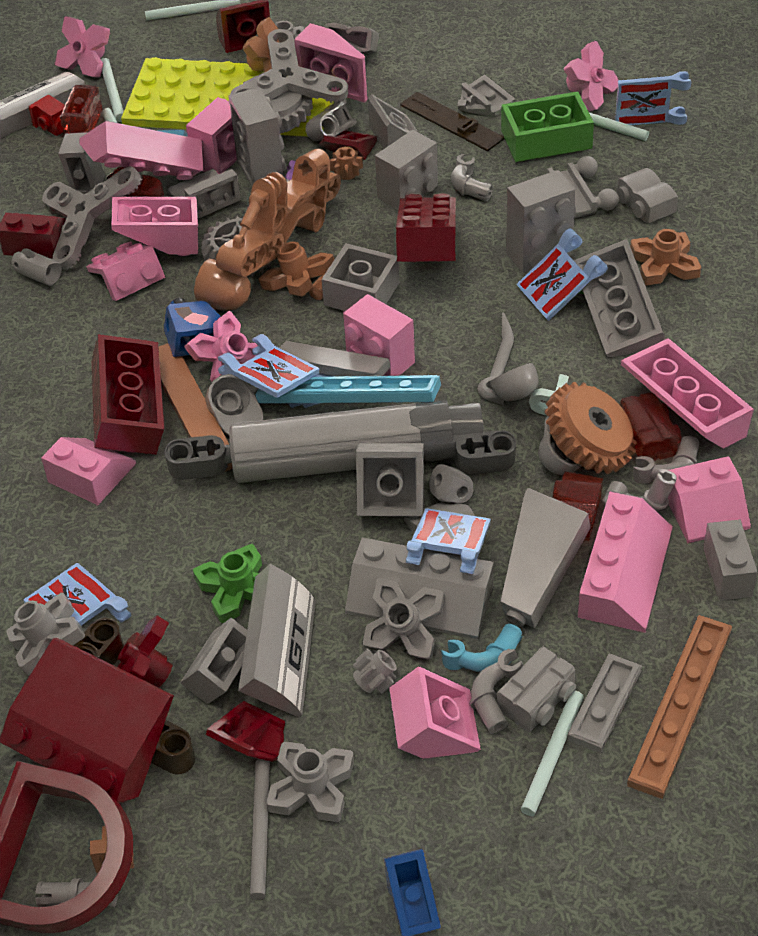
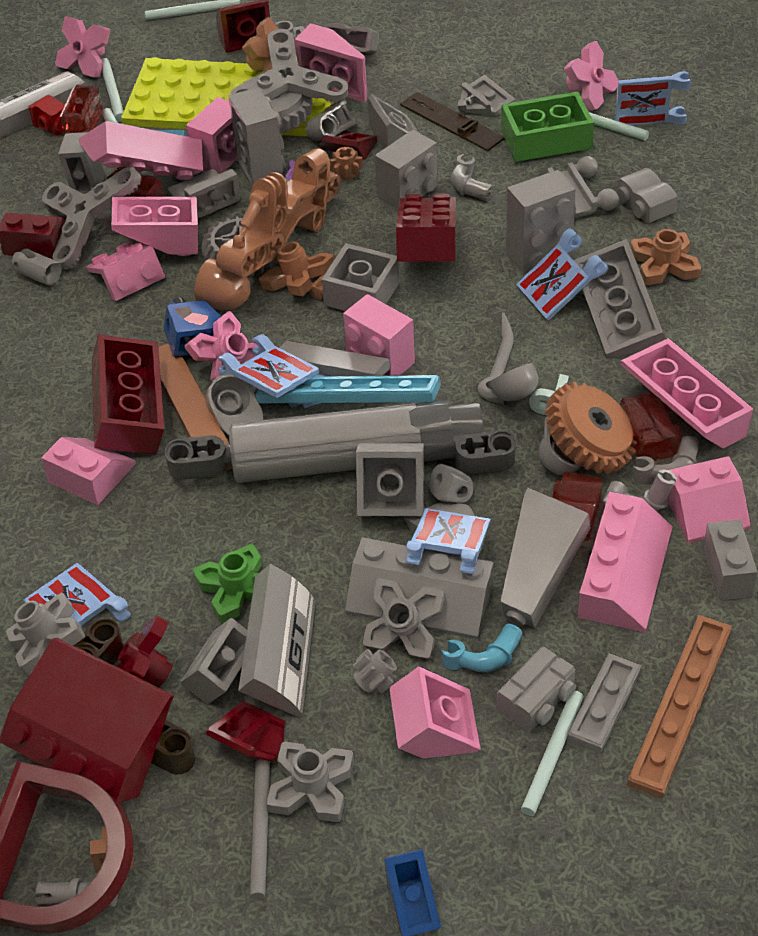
light grey piece [469,649,523,734] -> none

